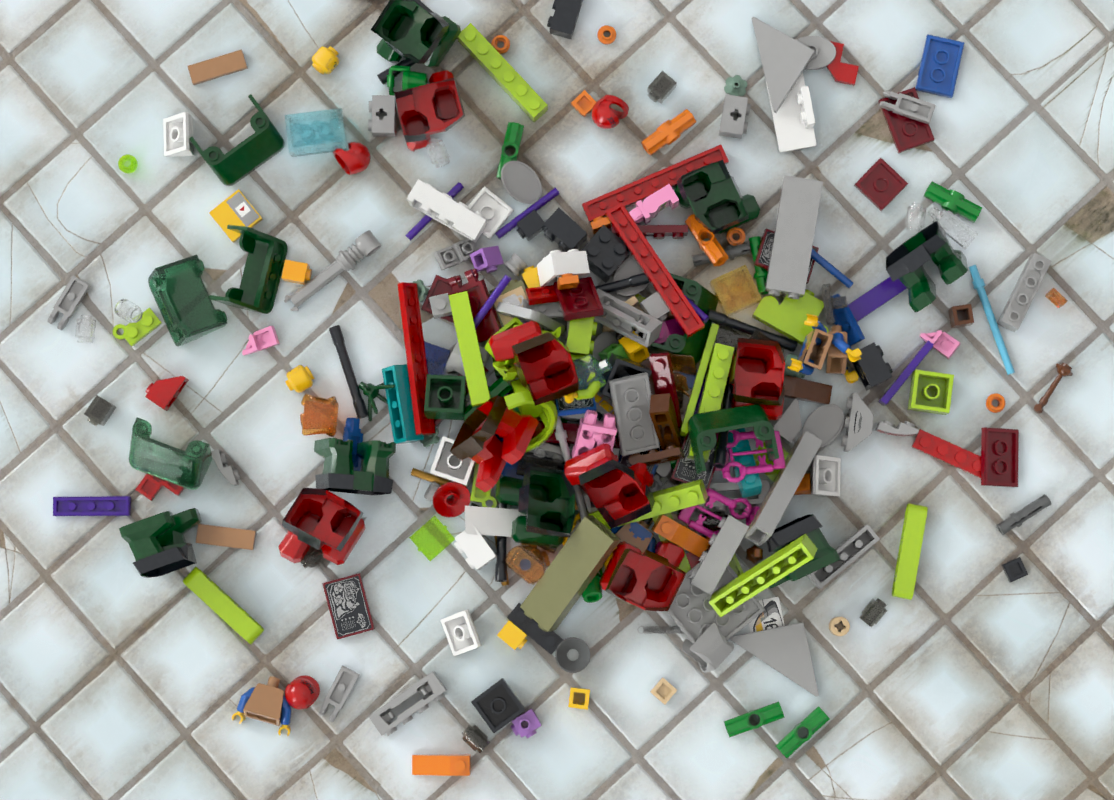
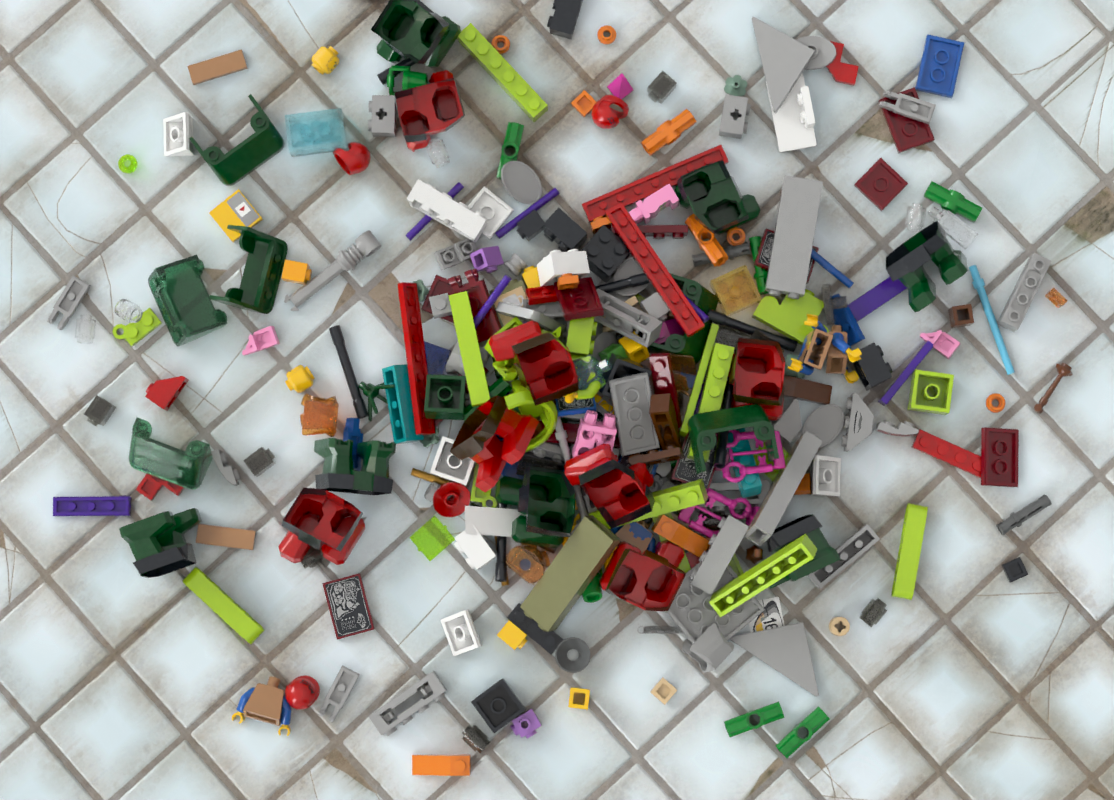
none -> clear smoke brick [243,447,276,477]
none -> dark pink slope [607,73,633,99]

